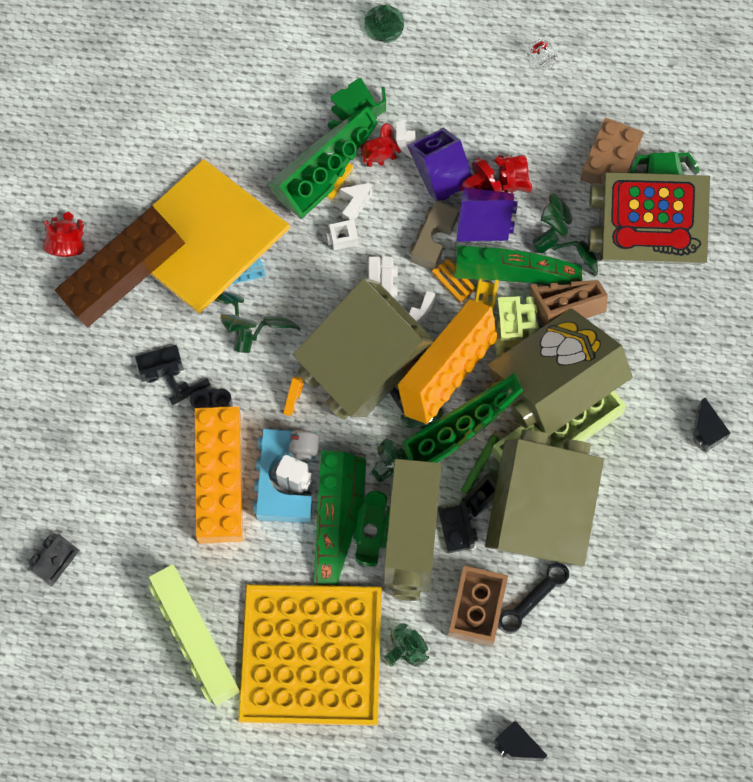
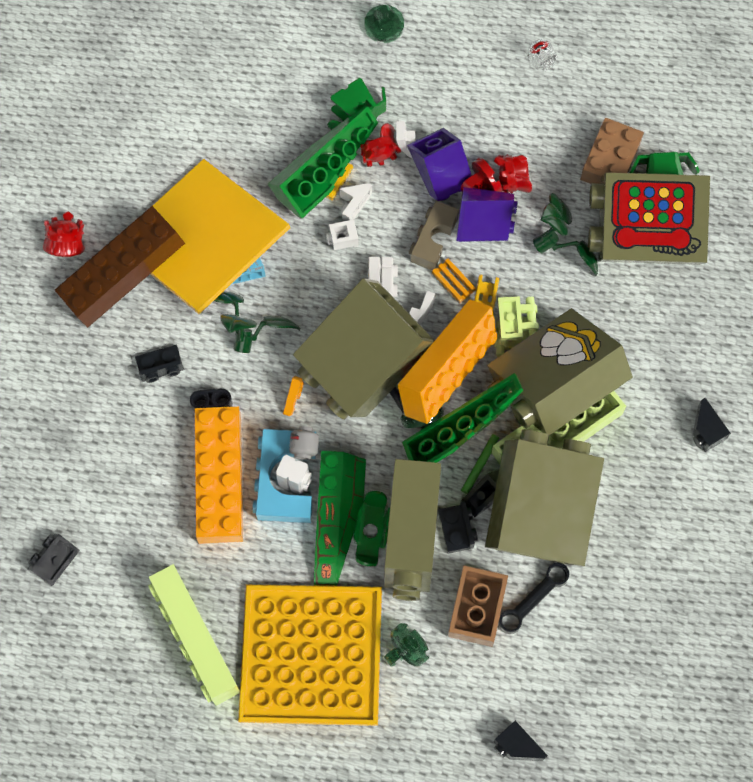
black hose [166,376,211,406] -> none
clear green tile [371,439,408,482] -> none
green wedge [454,242,582,285] -> none
medium nougat wedge [530,280,608,326] -> none

